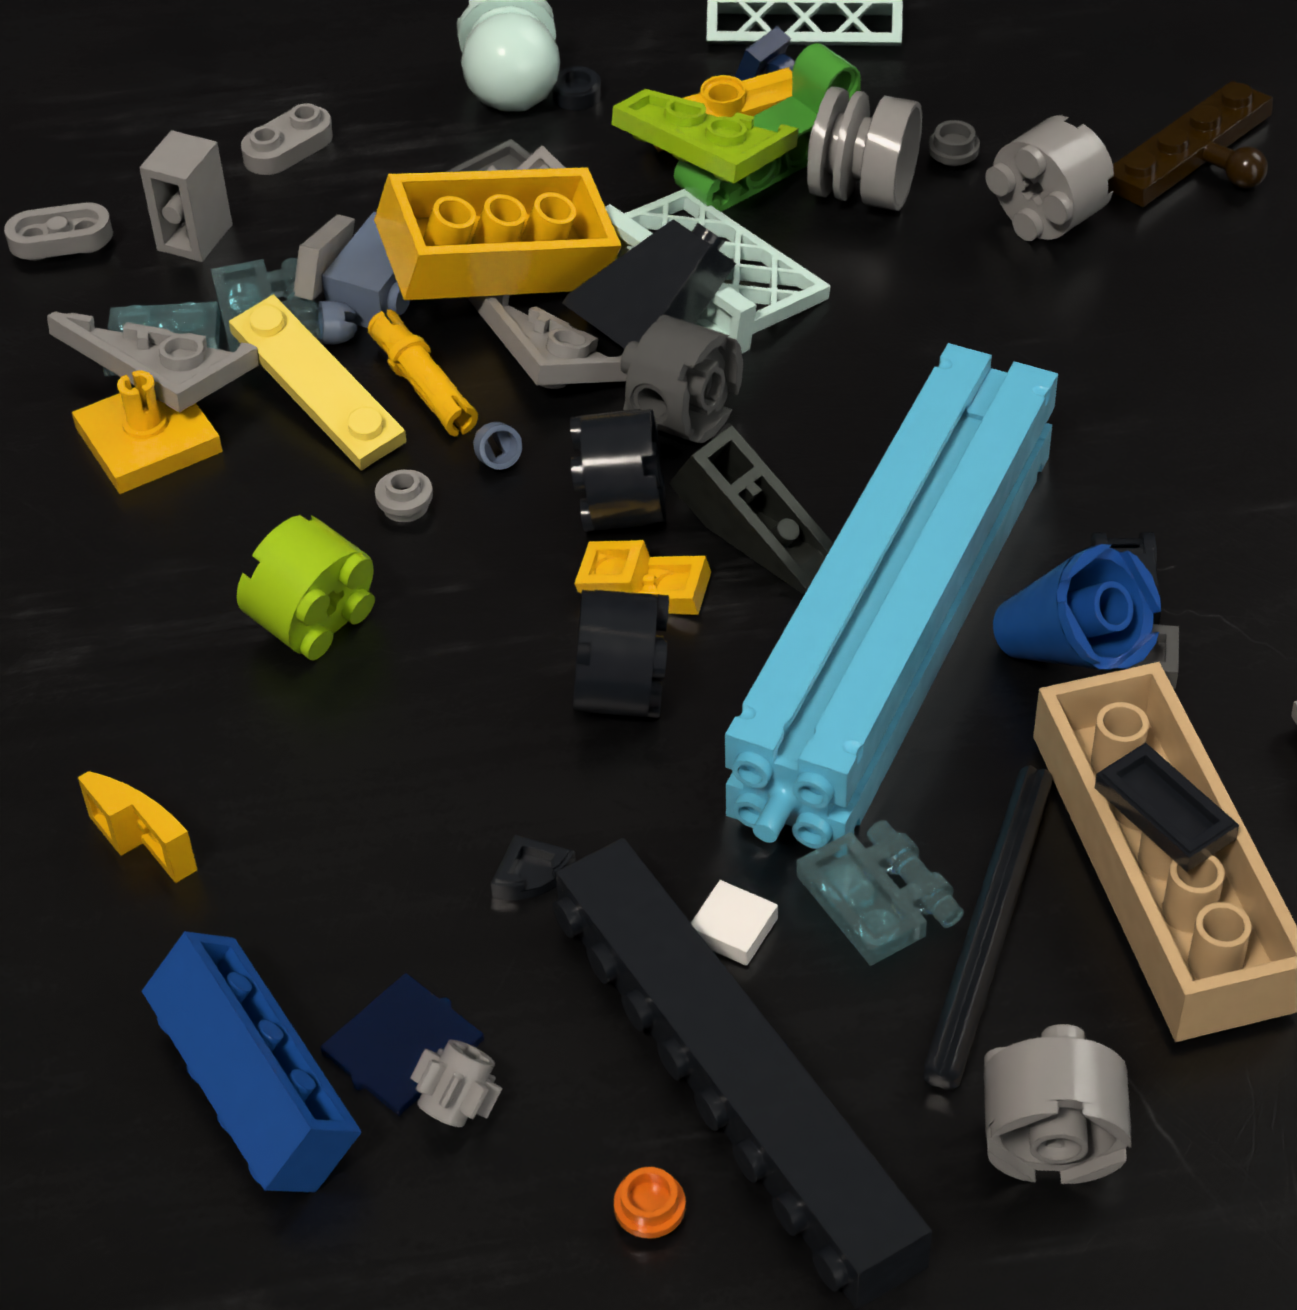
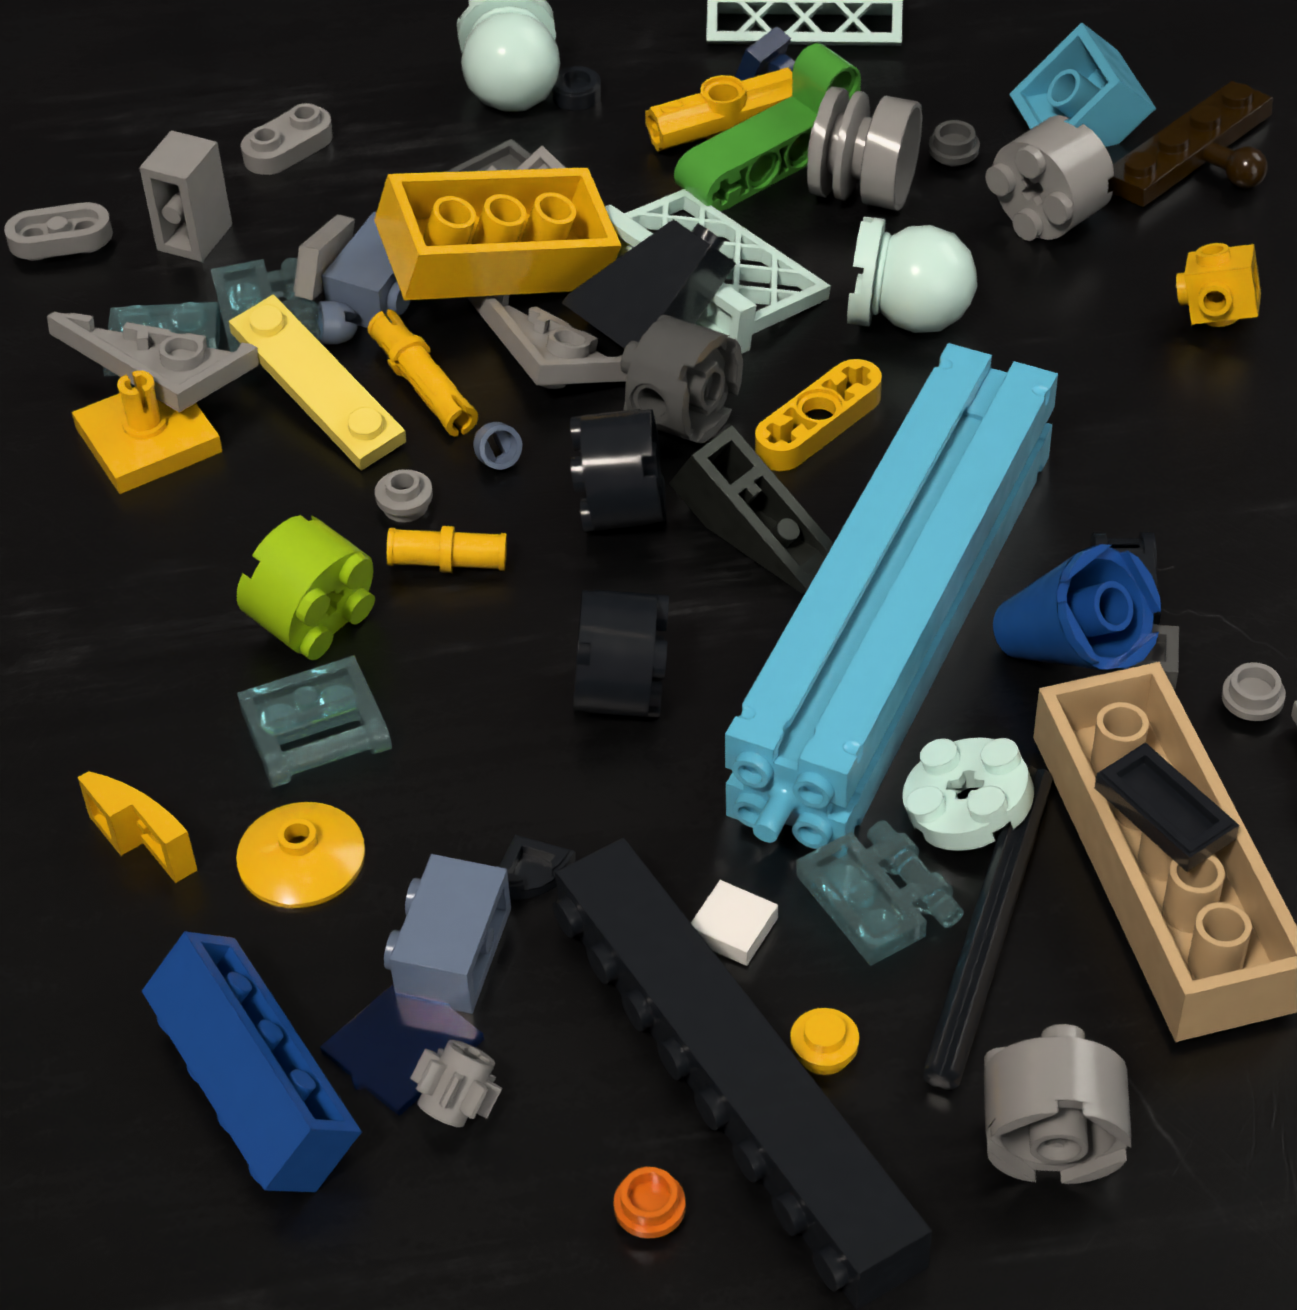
yellow slope [574,540,711,615] -> none
lime wing [611,89,799,184] -> none
none -> yellow dish [236,802,365,909]
none -> clear light blue plate [237,655,392,788]
none -> sand blue brick [384,854,511,1014]
none -> yellow pin [387,526,507,573]
none -> yellow beam [755,359,882,471]
none -> yellow plate [790,1008,859,1075]
none -> light aqua tile [847,217,978,333]
none -> light aqua plate [903,738,1034,851]
none -> medium azure slope [1010,22,1156,147]
none -> yellow brick [1176,243,1261,327]
none -> light grey plate [1221,662,1286,721]

